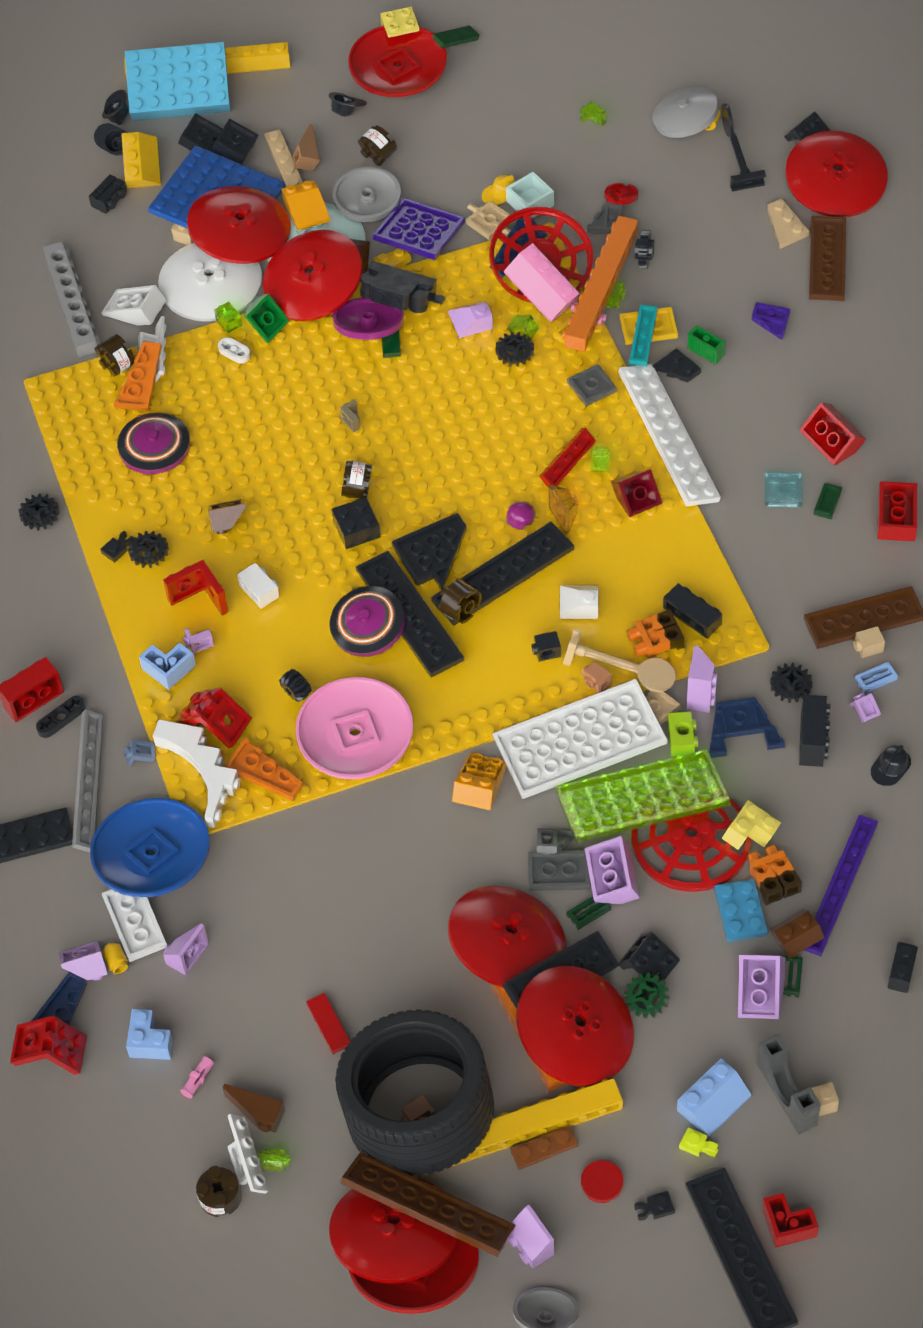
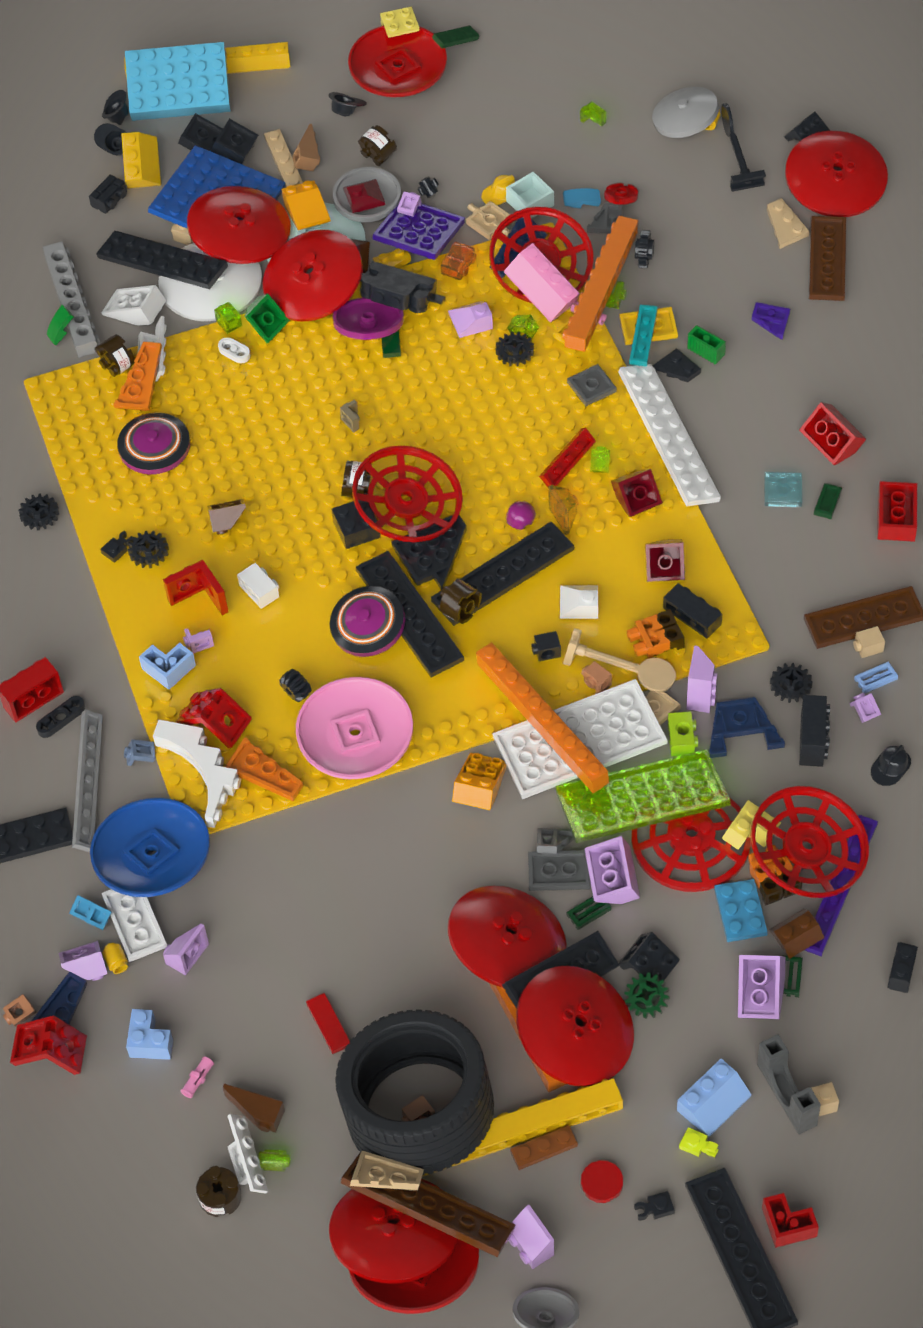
none -> nougat brick [2,994,37,1027]
none -> green slope [47,305,74,345]
none -> dark azure slope [69,895,112,930]
none -> black plate [96,231,228,290]
none -> dark red slope [343,179,386,213]
none -> tan wing [350,1151,424,1190]
none -> red dish [352,446,463,542]
none -> lavender bracket [397,192,422,217]
none -> black gear [418,176,439,198]
none -> clear orange brick [441,242,477,280]
none -> orange brick [476,642,609,794]
none -> dark azure slope [563,188,601,209]
none -> slope [645,539,685,582]
none -> red dish [750,786,869,898]

